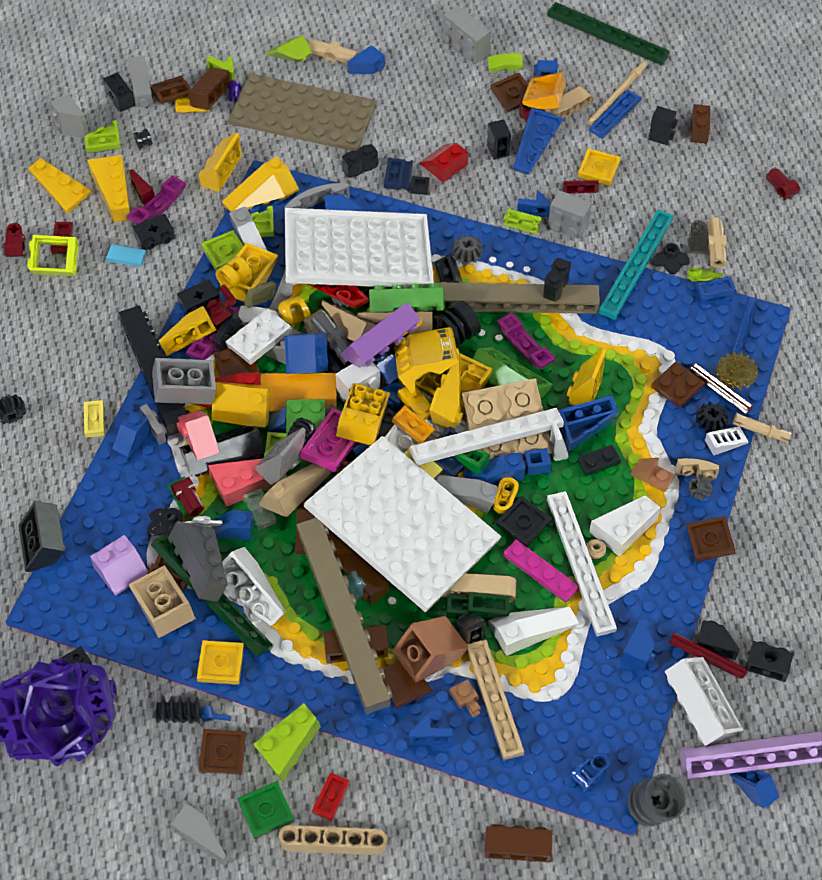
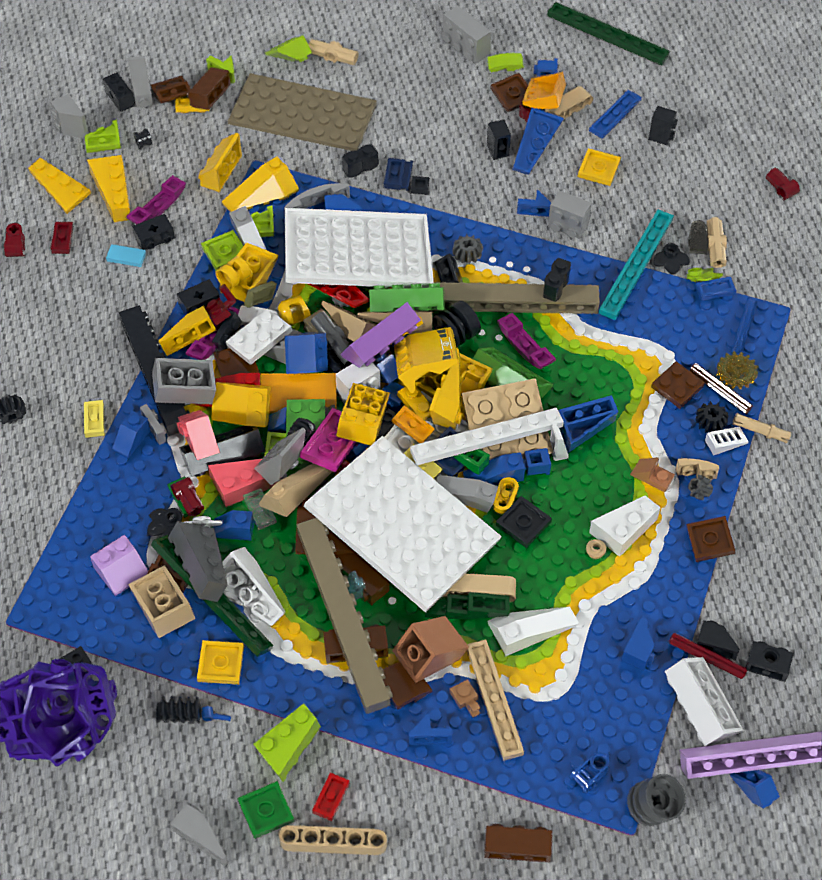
pearl dark grey slope [18,501,65,572] -> none
neon yellow window [27,235,79,276] -> none
dark red slope [129,169,154,205] -> none
reddish brown plate [199,729,246,775] -> none
dark purple pin [228,80,241,102] -> none
blue slope [347,45,385,74] -> none
red slope [419,143,468,182] -> none
black slope [455,613,486,644] -> none
lime hinge [503,208,542,234] -> none
dark pink plate [503,539,579,603] -> none
white plate [547,491,617,636] -> none
dark red slope [562,180,599,194] -> none
yellow slope [567,348,607,406] -> none
black plate [577,445,621,476] -> none
tan bar [587,61,648,126] -> none
reddish brown brick [690,104,711,144] -> none

